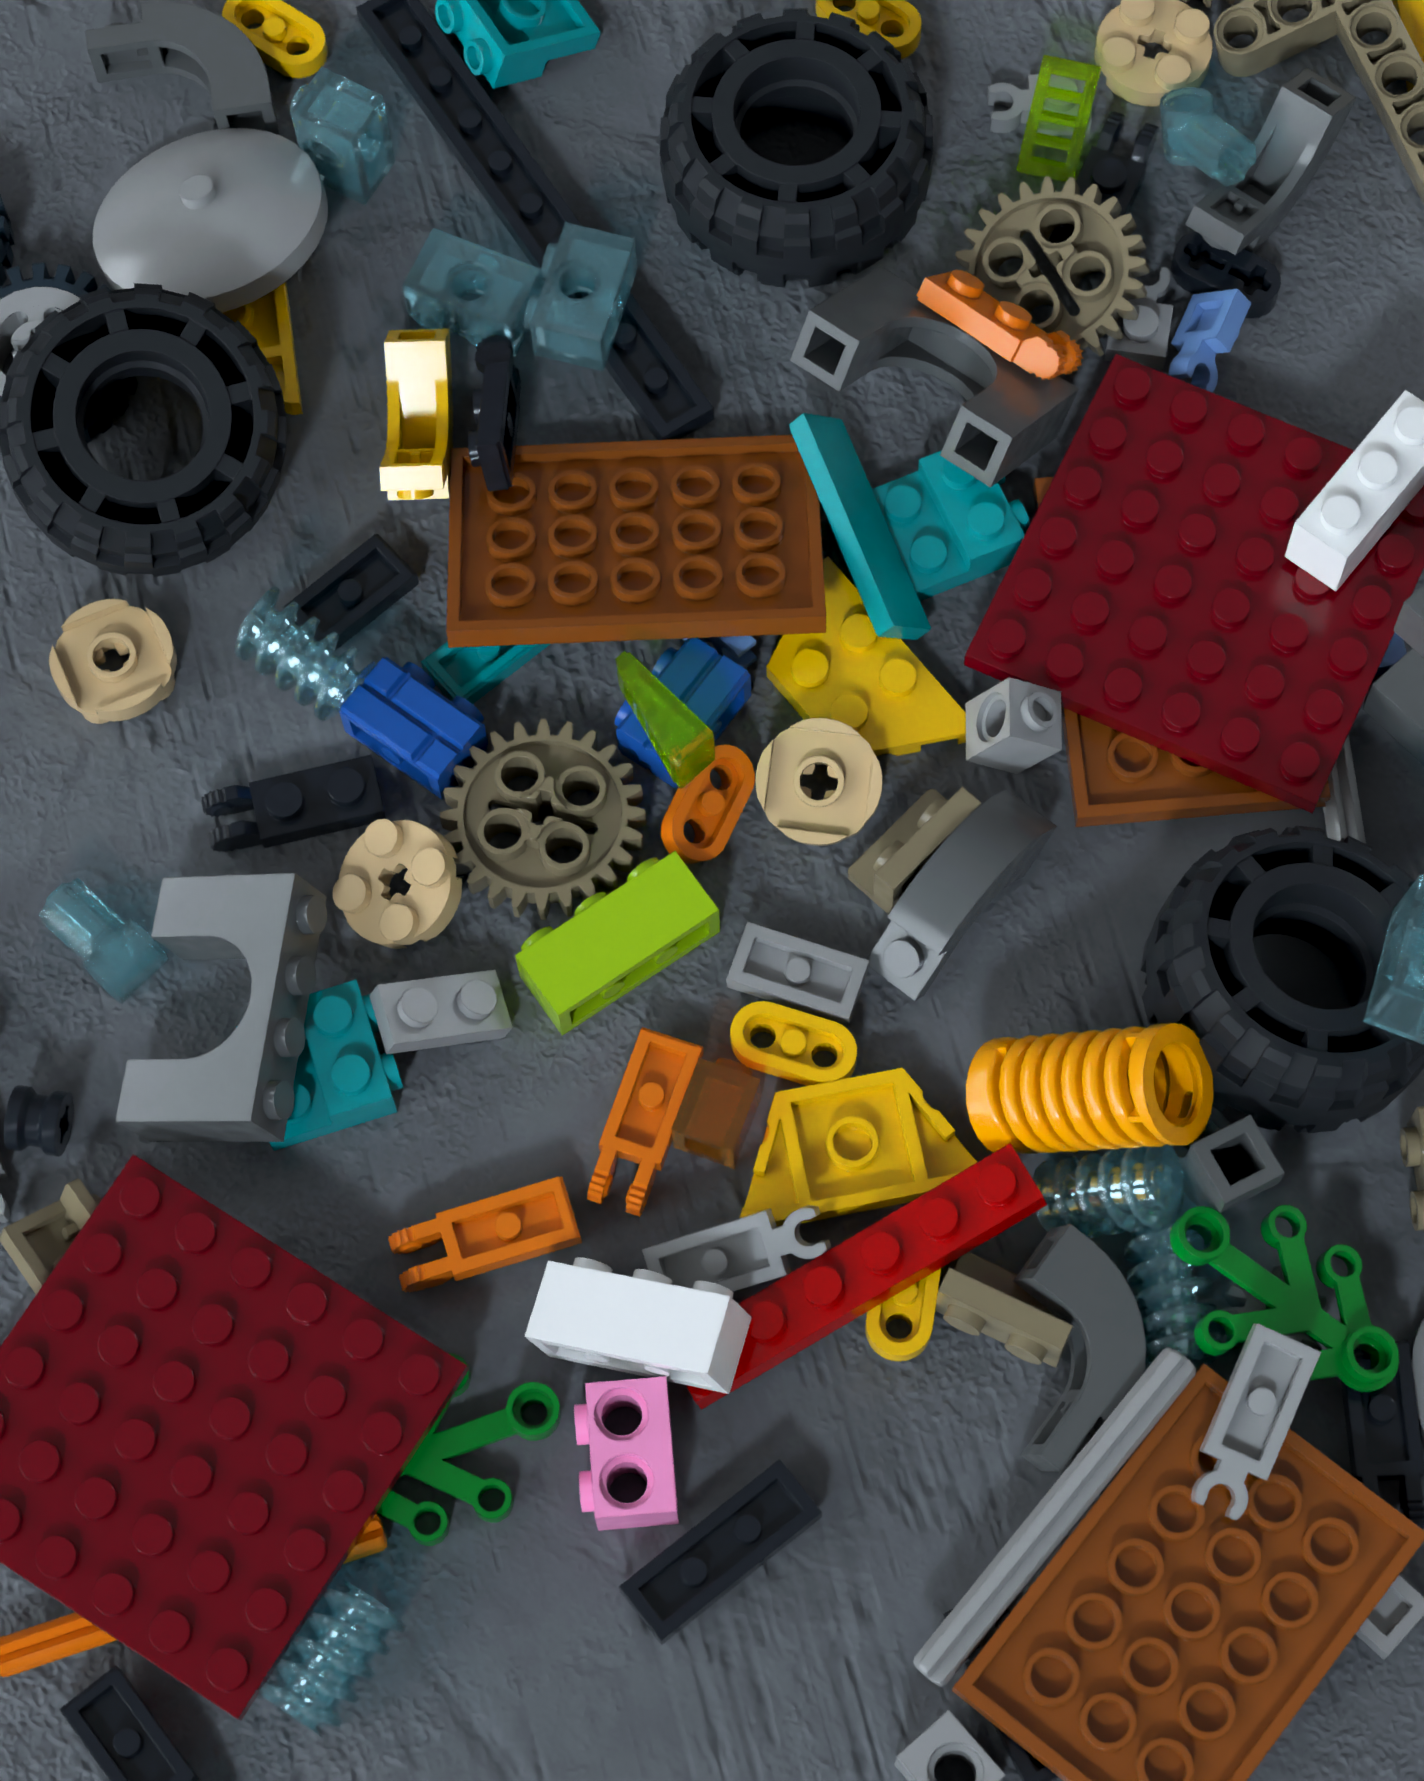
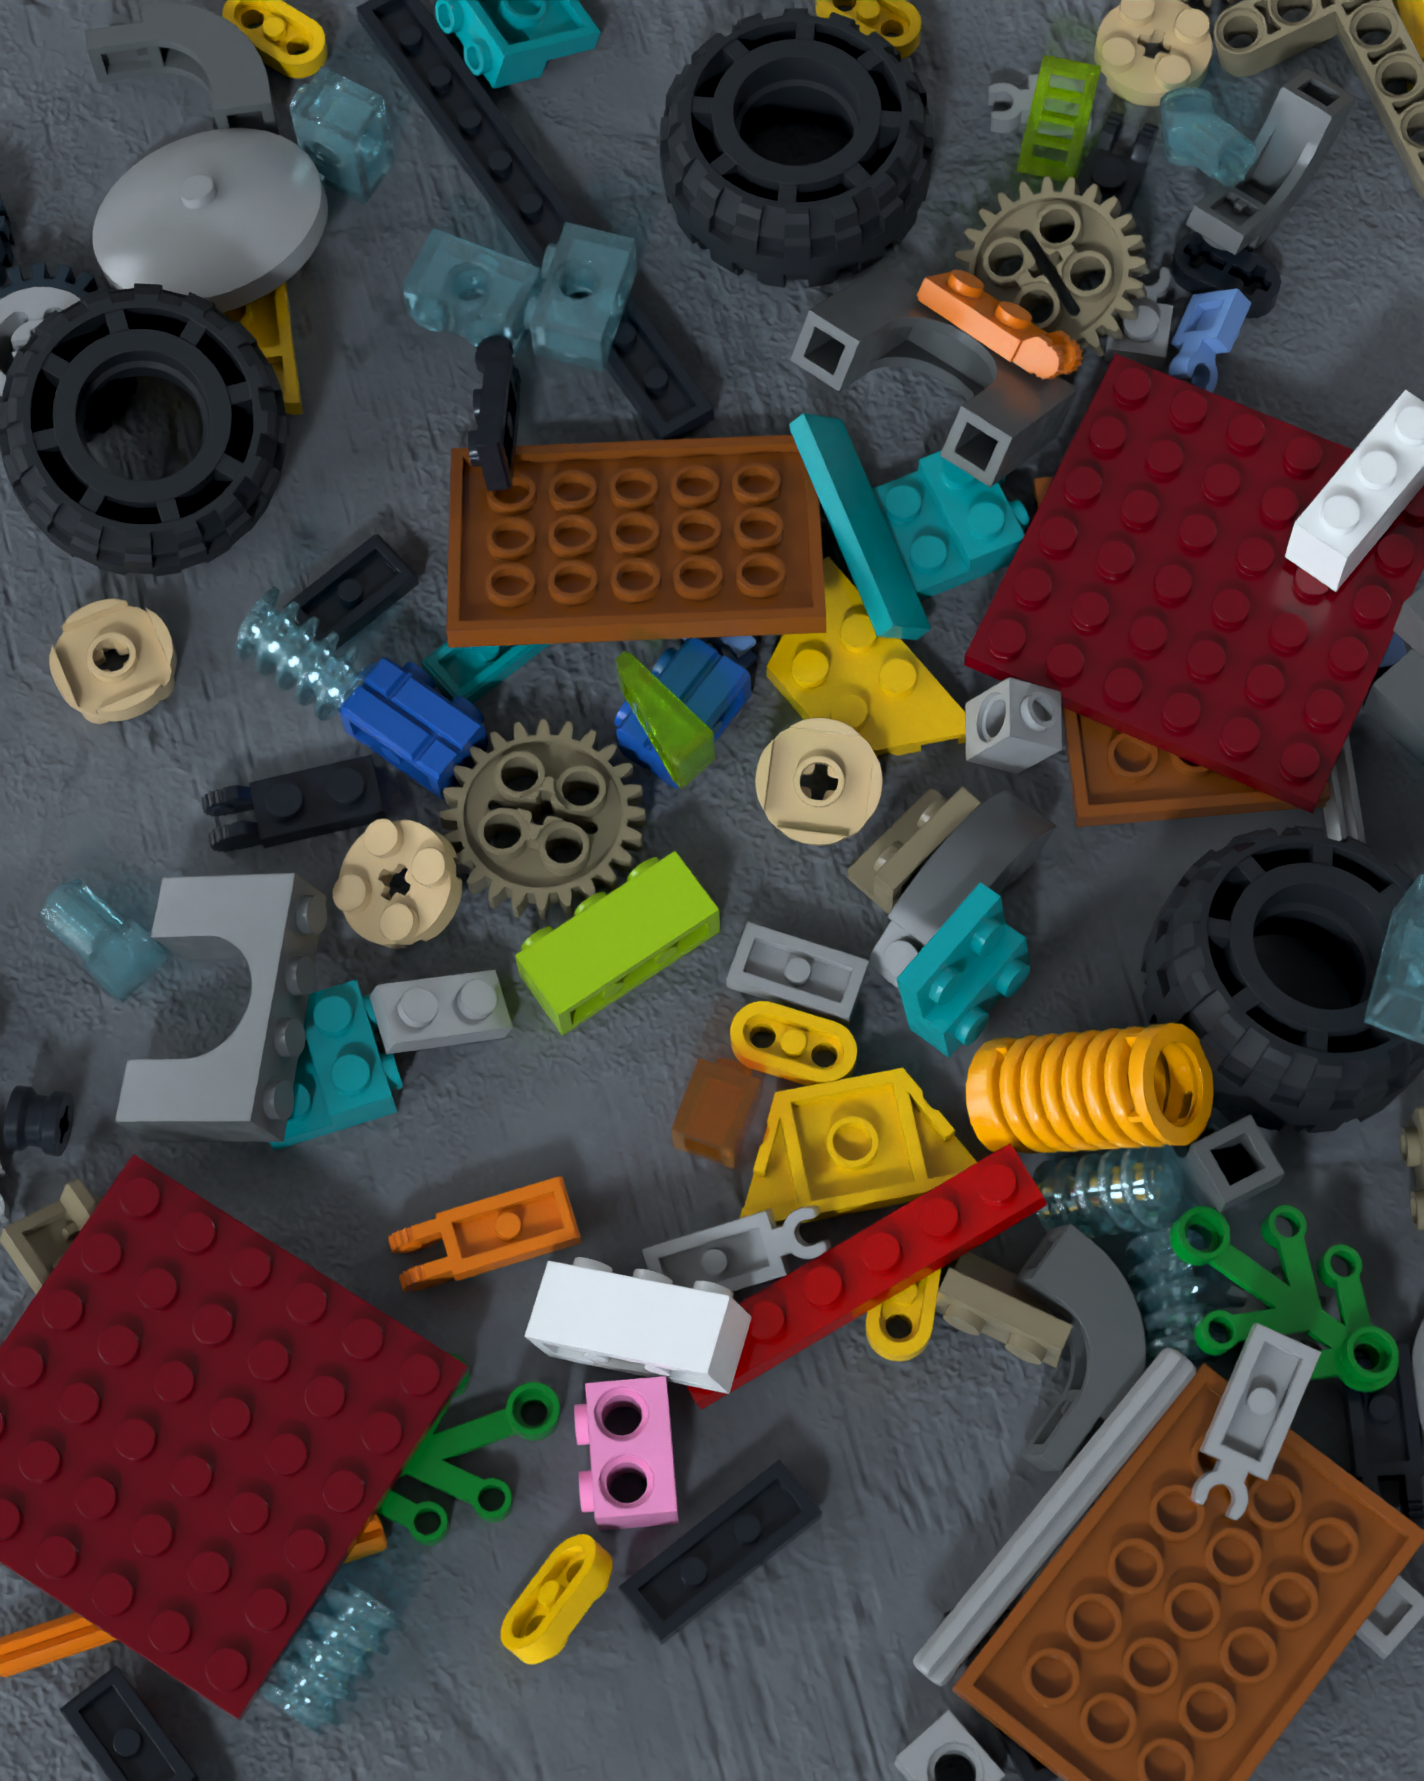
yellow arch [379,328,453,500] -> none
orange hinge [587,1027,704,1217] -> none
orange plate [661,744,755,864] -> none
none -> yellow plate [500,1534,613,1664]
none -> teal plate [896,882,1031,1058]

